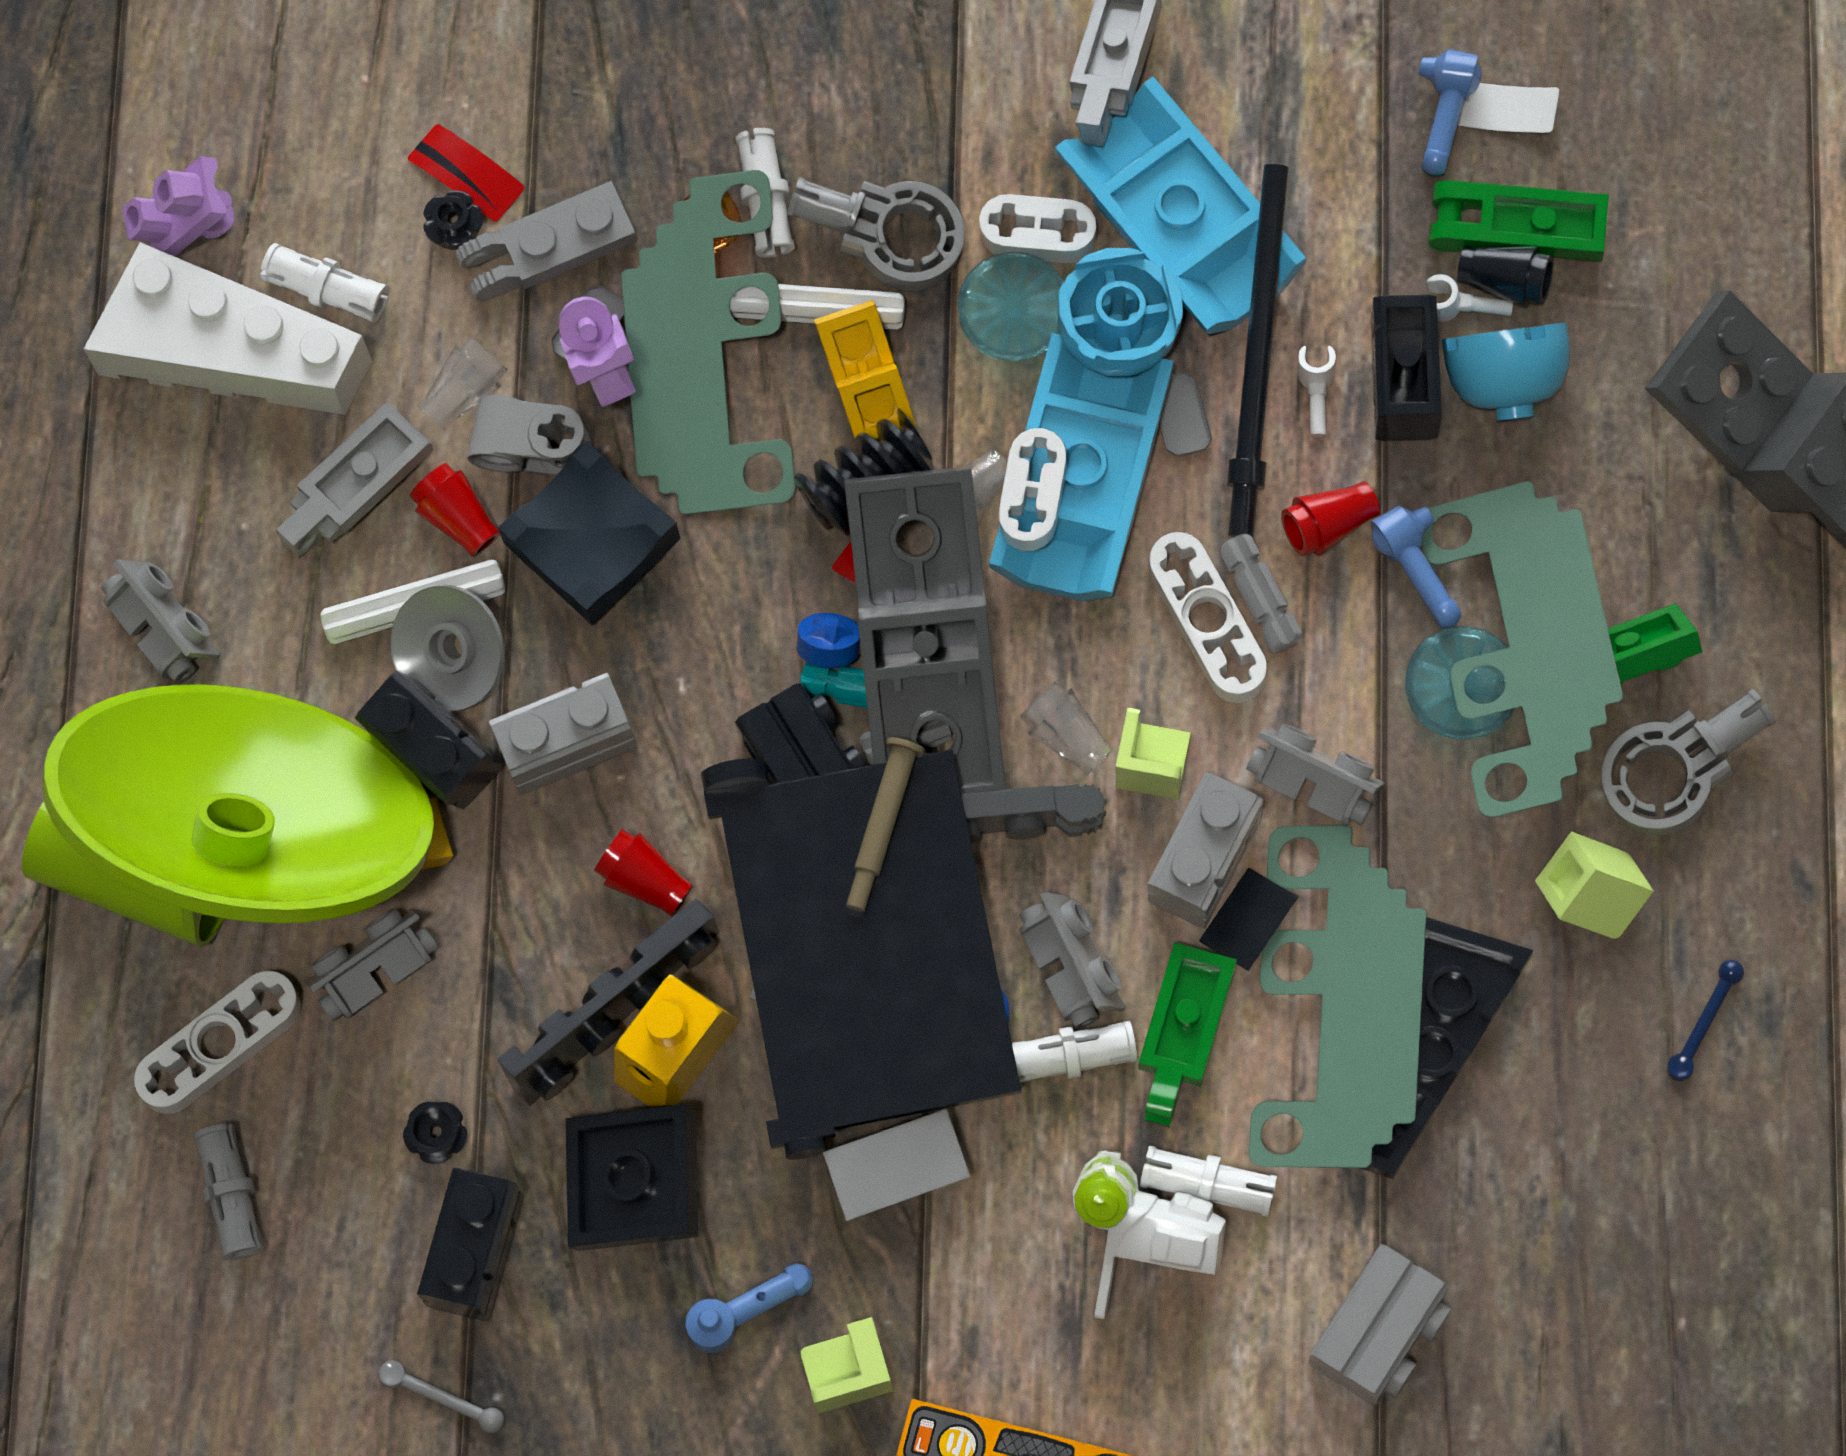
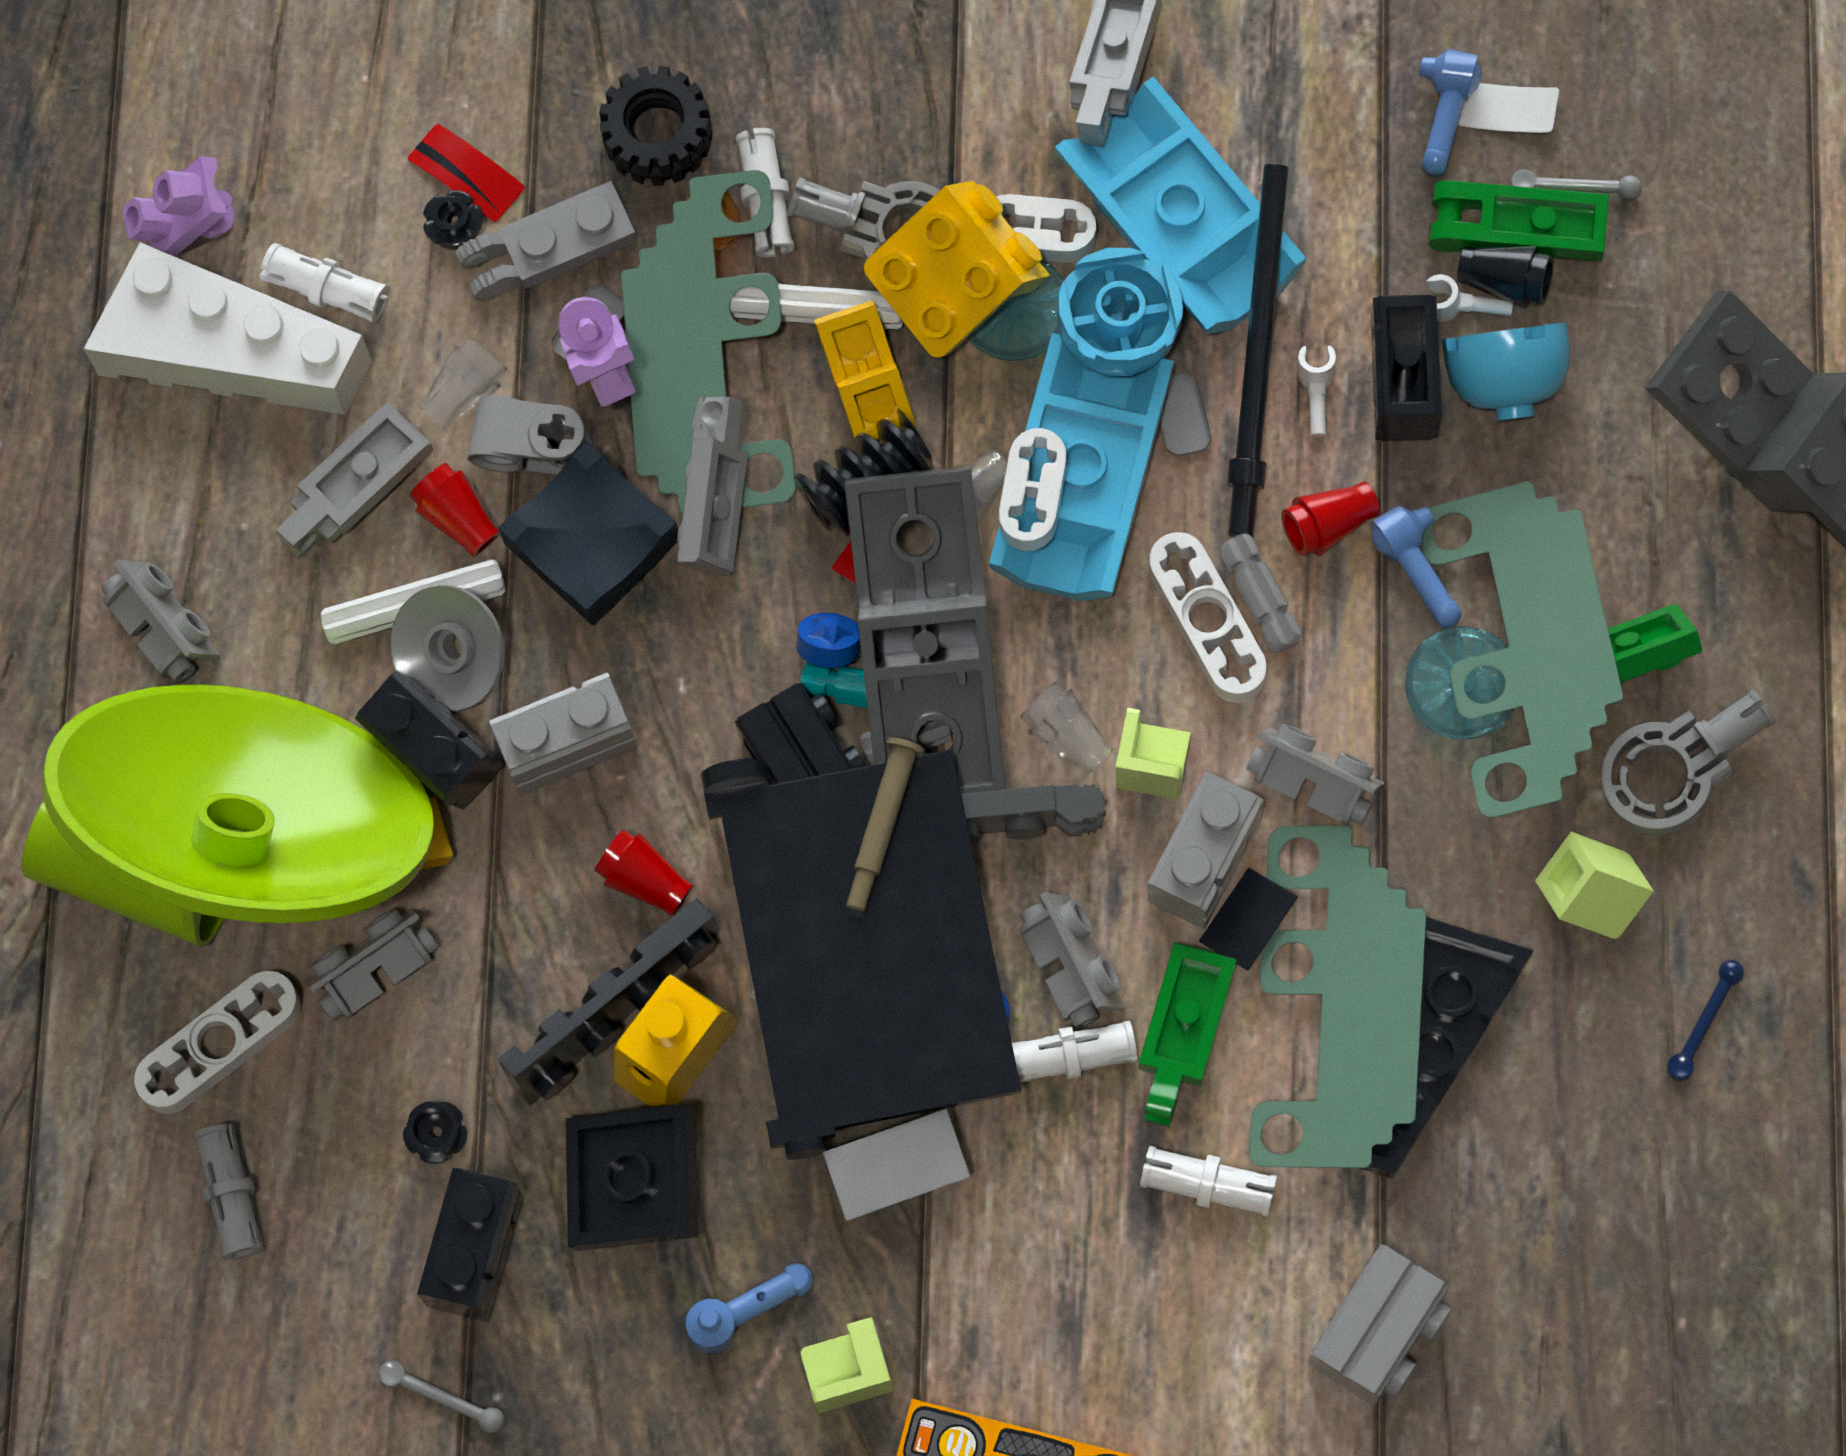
white piece [1073,1150,1226,1319] -> none
none -> black tyre [599,66,712,186]
none -> light grey hinge [677,396,748,576]
none -> yellow bracket [864,180,1050,358]
none -> light grey hinge [1511,169,1642,200]

